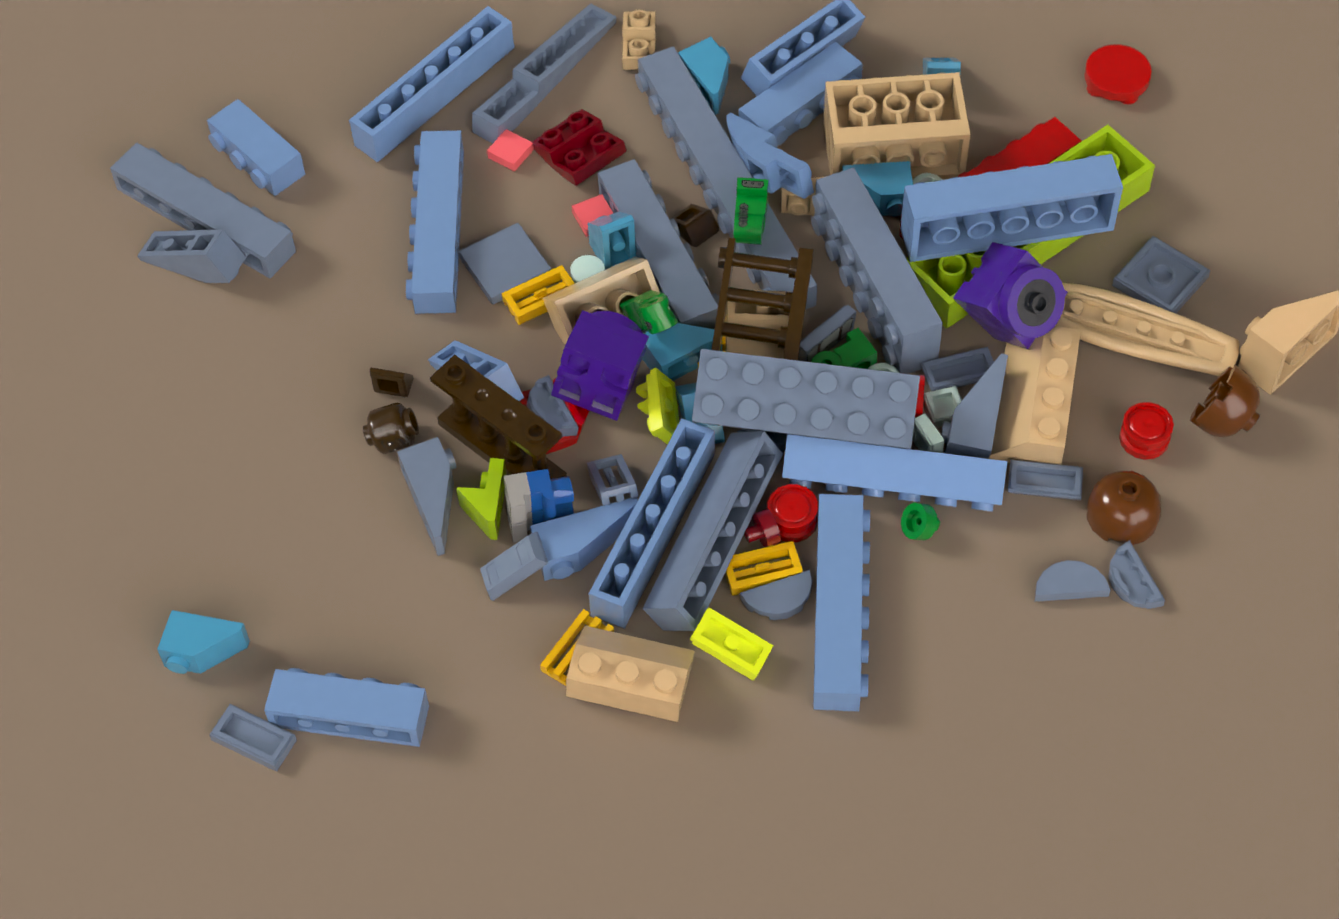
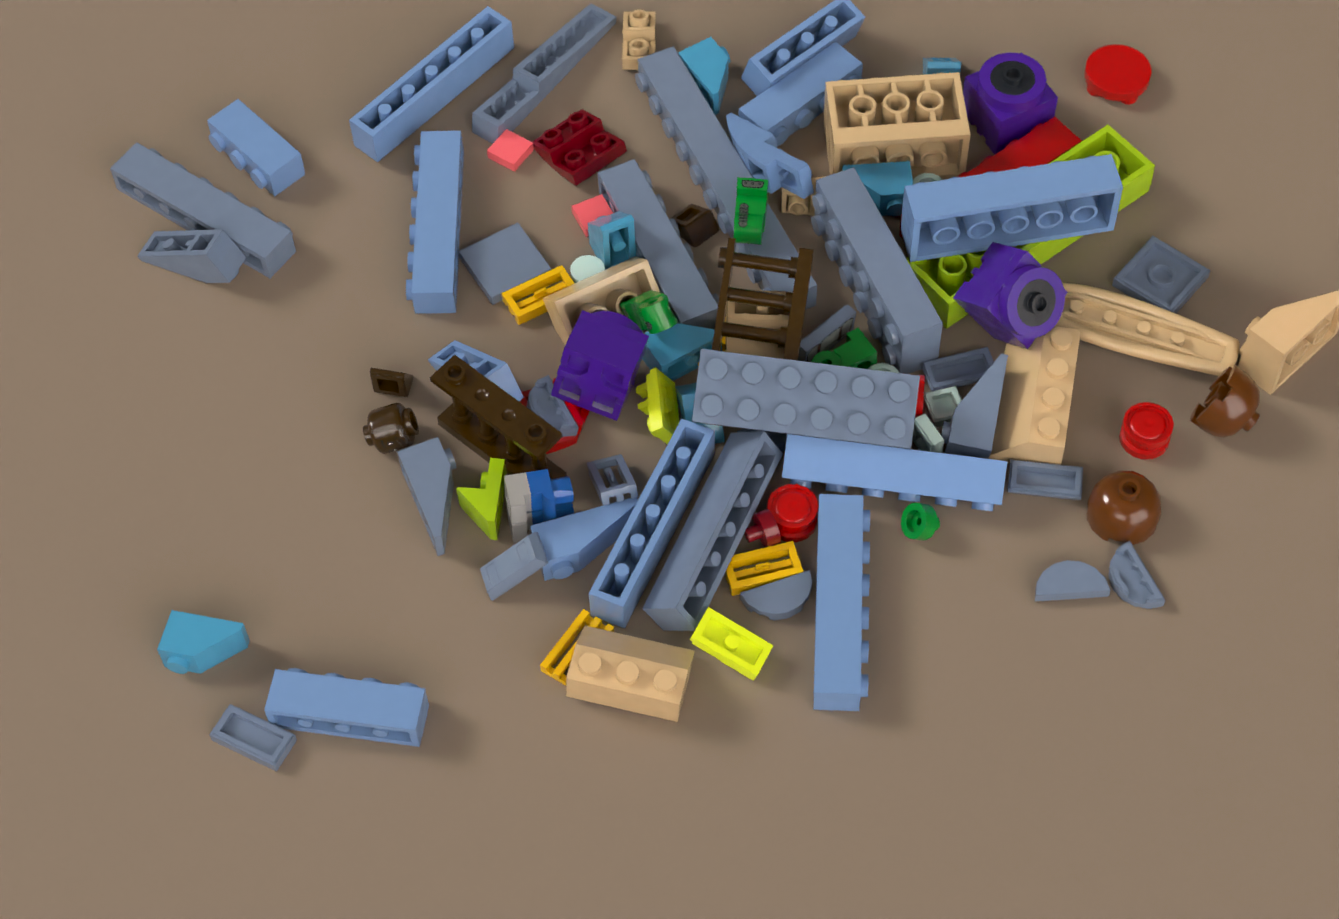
none -> dark purple piece [963,52,1058,155]

